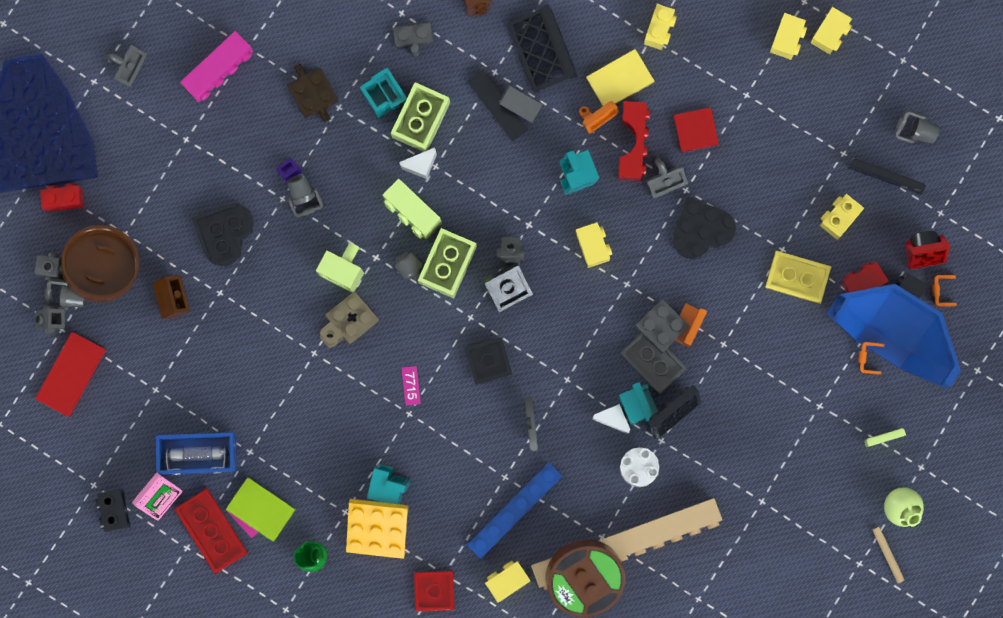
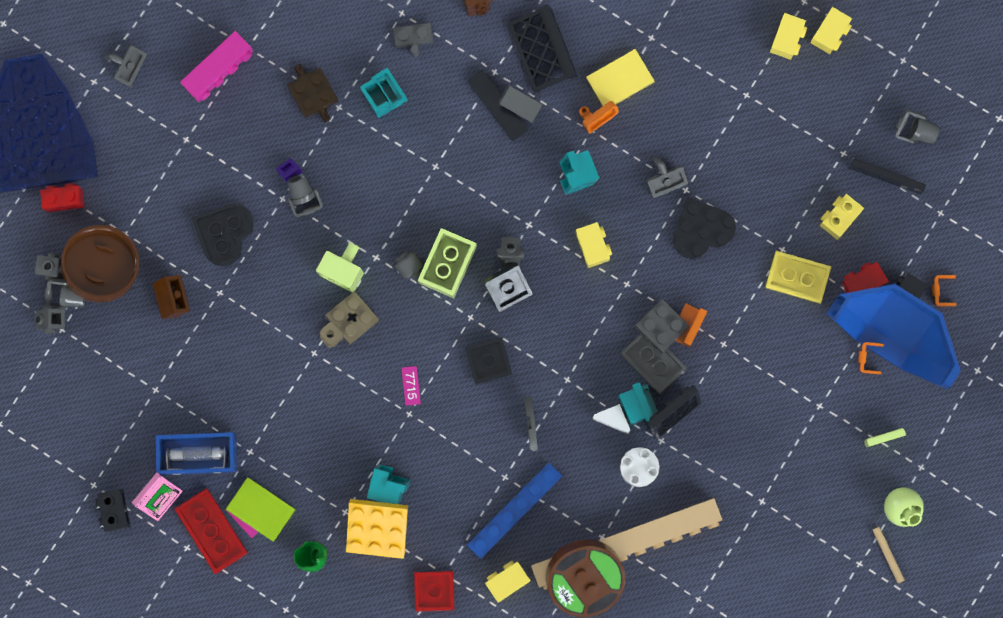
red tile [35,332,106,417] -> none
yellowish green brick [383,179,442,240] -> none
yellowish green brick [391,82,450,152] -> none
white slope [399,148,437,179] -> none
red arch [618,101,650,181] -> none
light yellow brick [644,4,677,50] -> none
red tile [673,107,719,153] -> none
red piece [905,231,950,270] -> none

